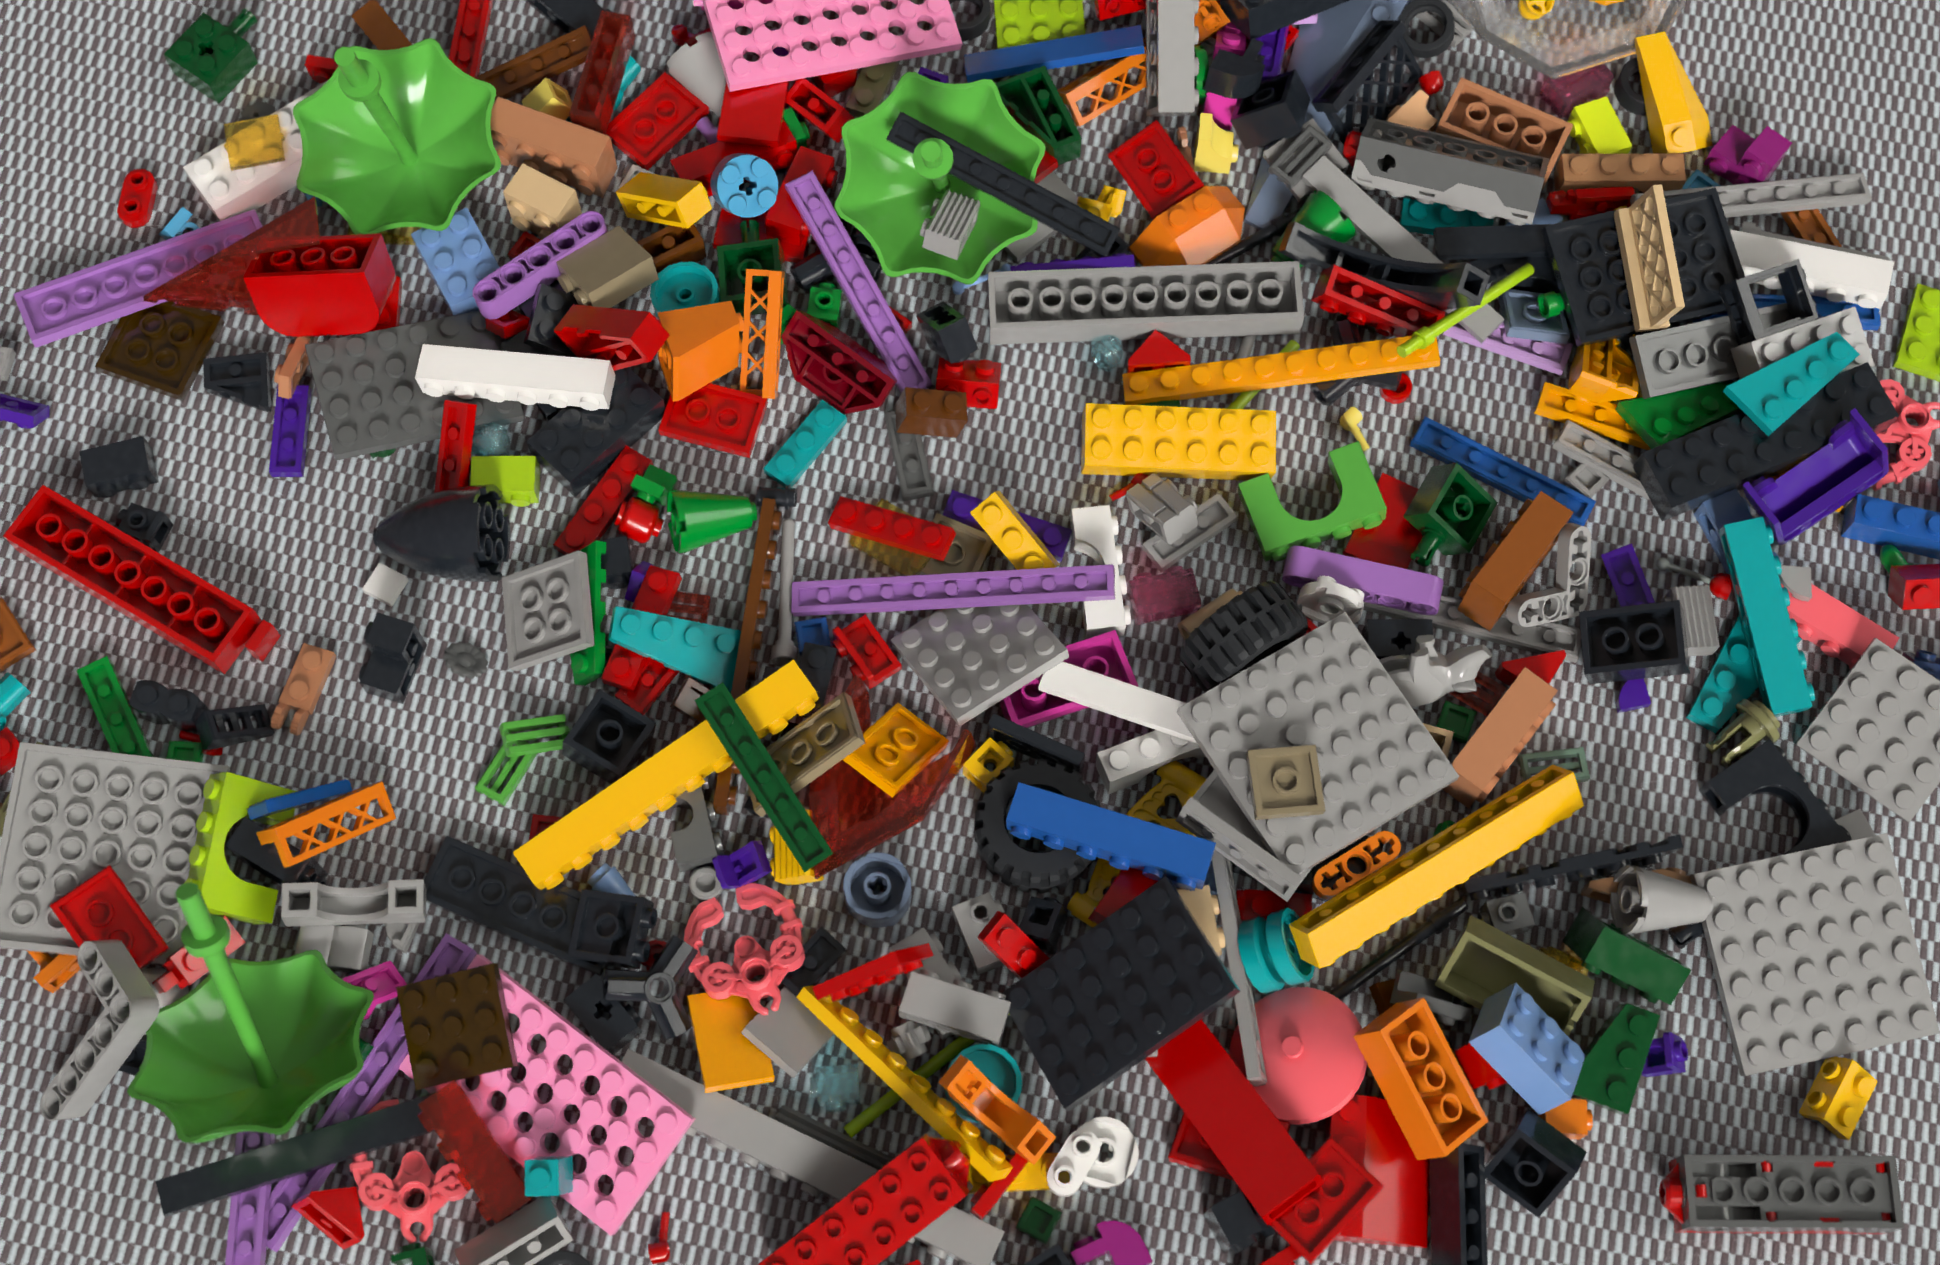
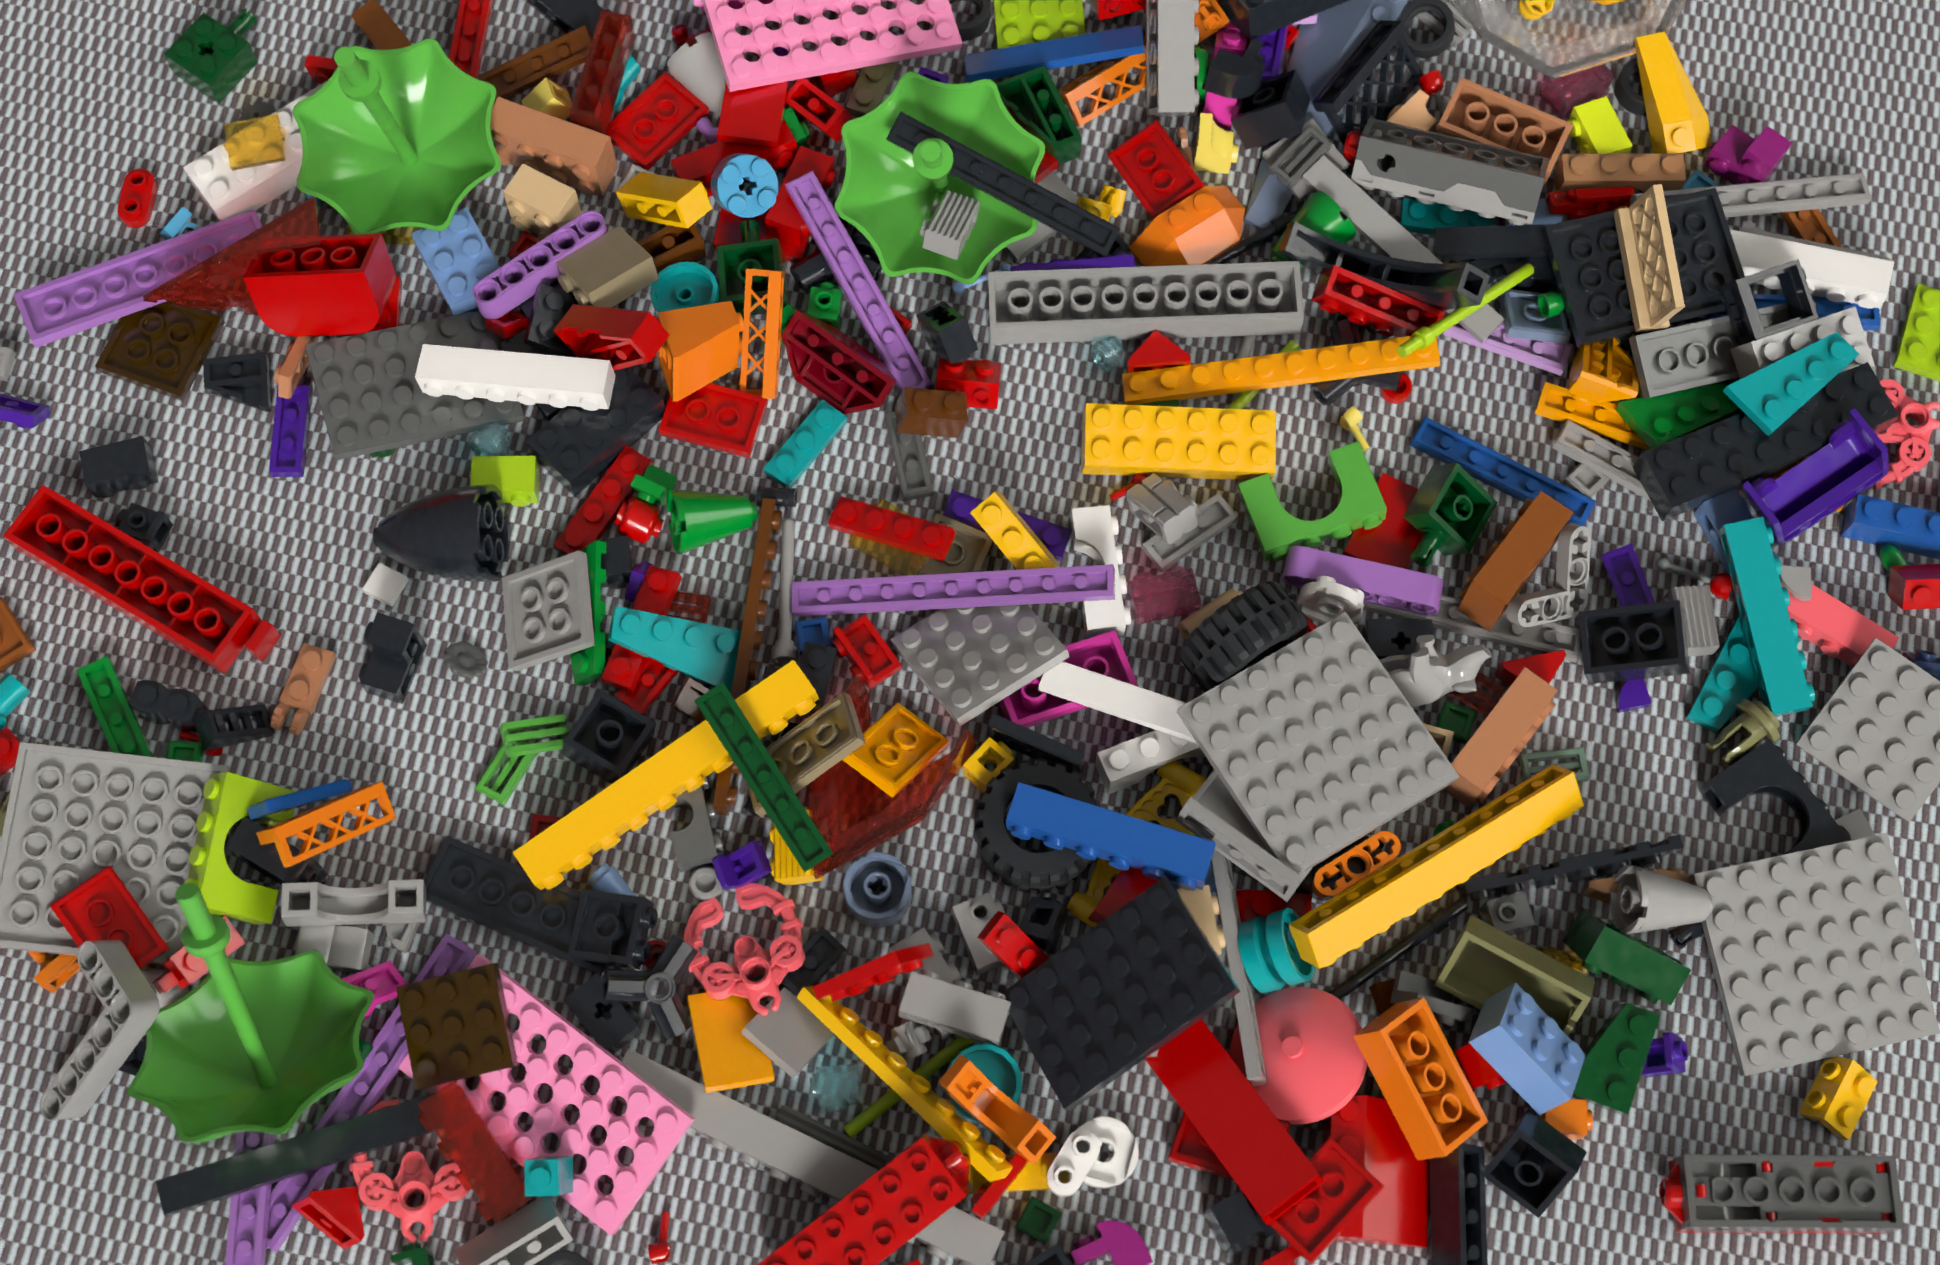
red plate [434,400,477,493] -> none
dark tan plate [1246,745,1325,820] -> none

